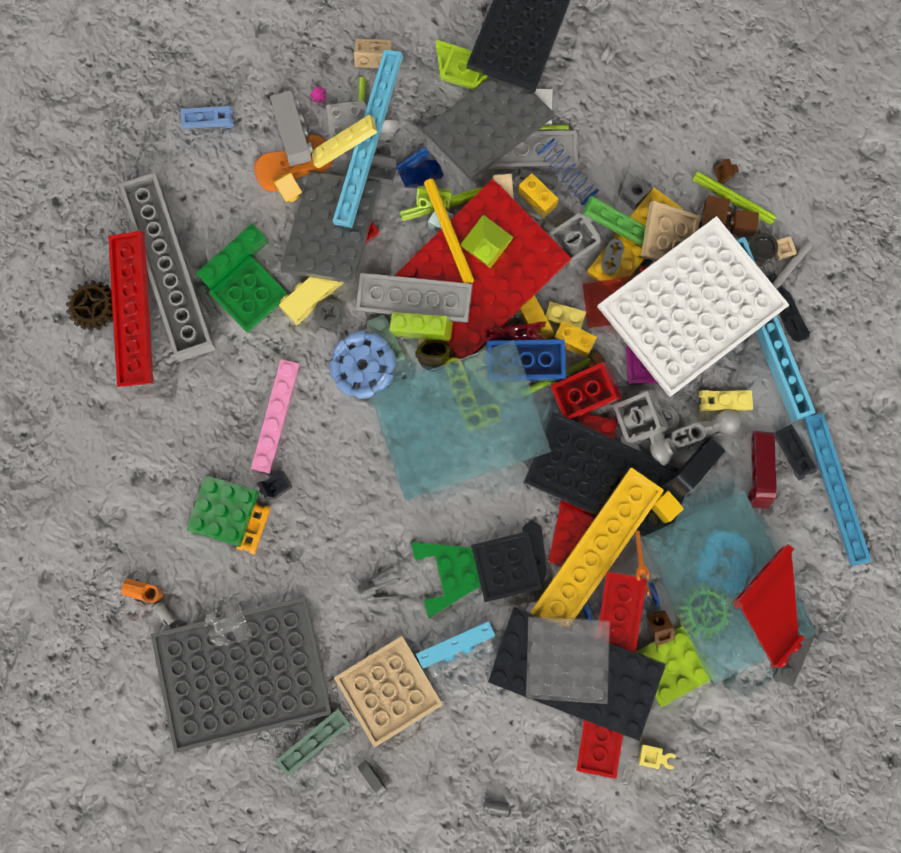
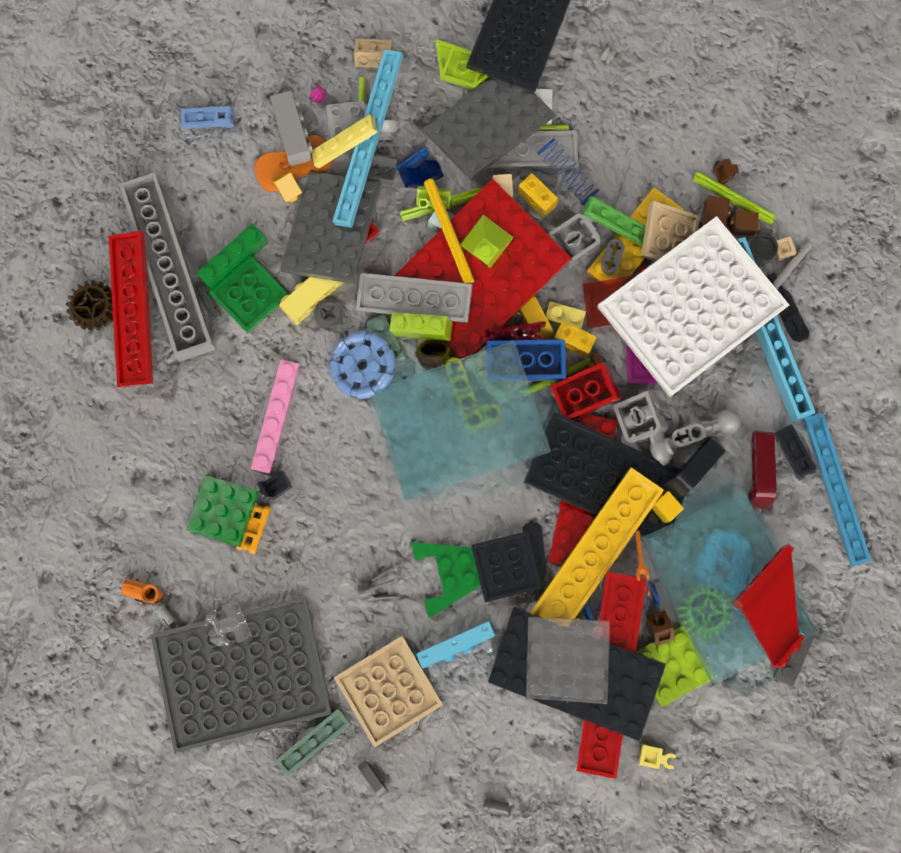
dark grey brick [620,176,651,210] -> none
light yellow plate [699,390,753,411] -> none

